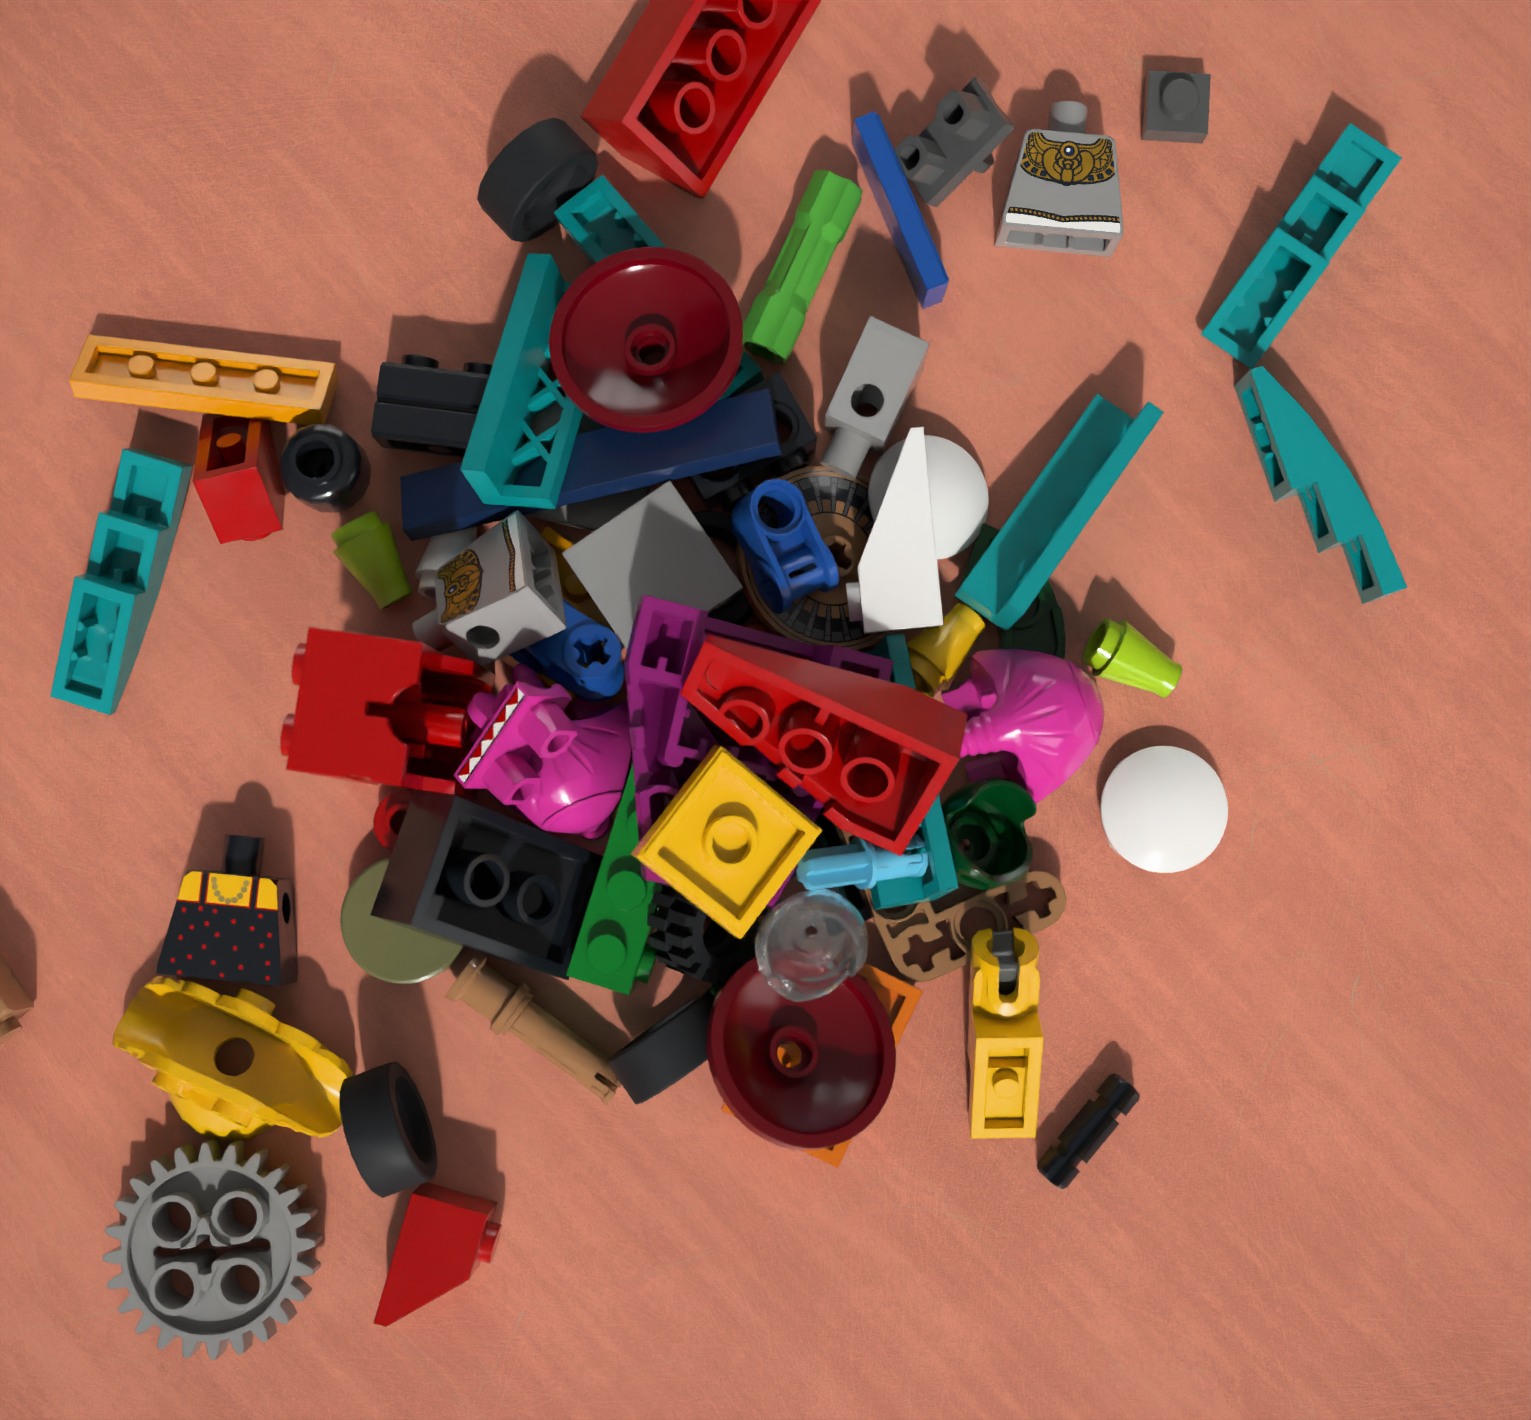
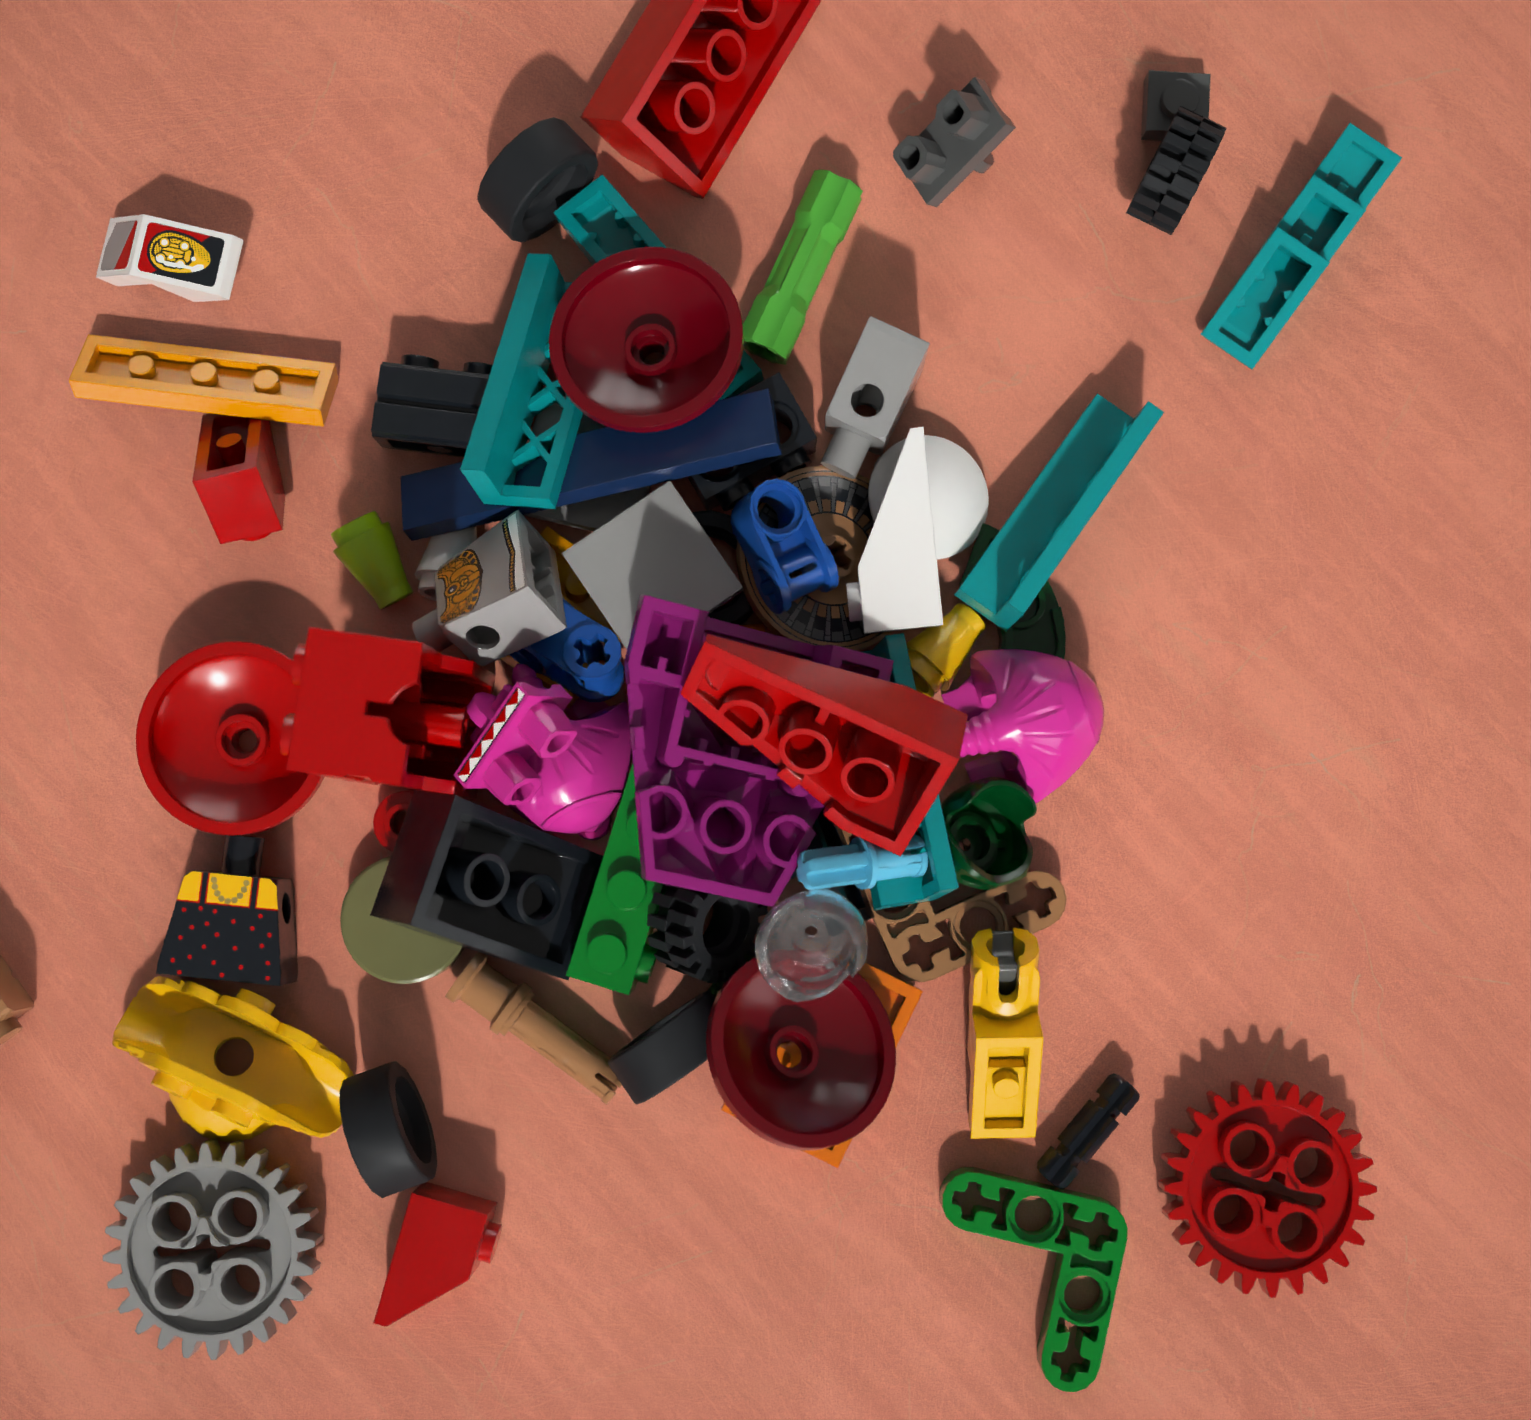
teal slope [50,447,193,715] -> none
black head [279,424,371,513] -> none
yellow tile [631,745,822,939] -> none
blue tile [852,111,949,310] -> none
light grey torso [995,101,1123,257] -> none
lime cone [1082,618,1182,698] -> none
white dish [1100,746,1228,873] -> none
teal slope [1234,366,1408,604] -> none
none -> slope [96,214,244,302]
none -> red dish [136,641,324,836]
none -> green beam [939,1167,1128,1392]
none -> black tyre [1126,106,1227,235]
none -> red gear [1158,1078,1377,1298]

